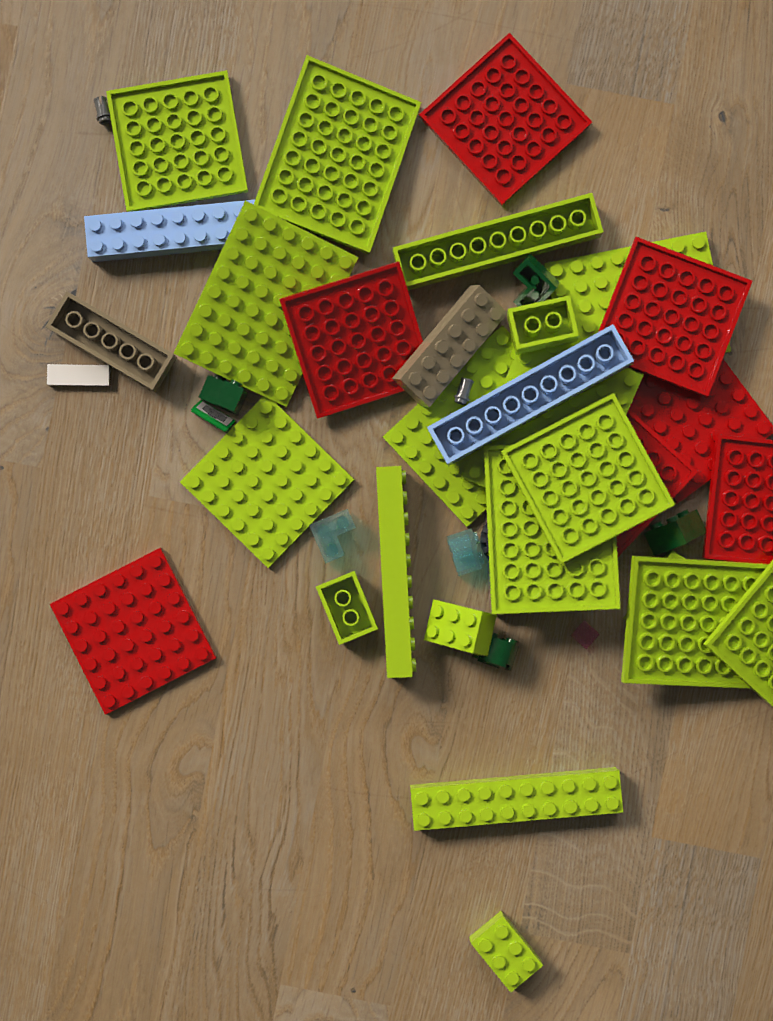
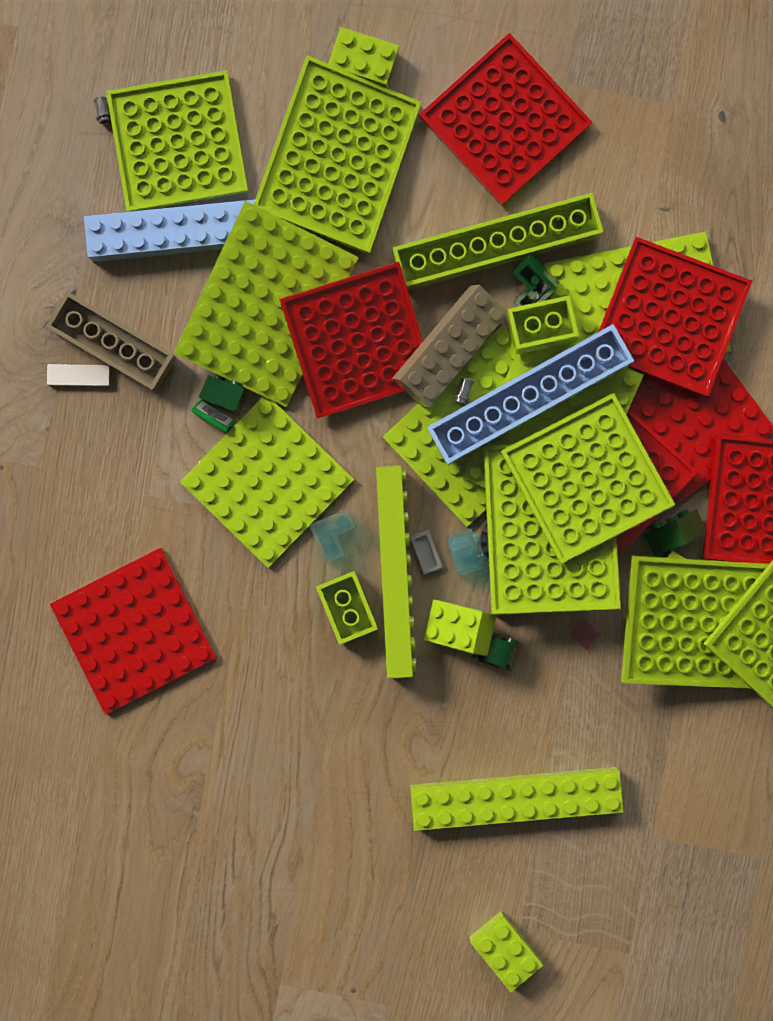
none -> lime brick [328,27,399,88]
none -> light grey tile [410,530,443,575]

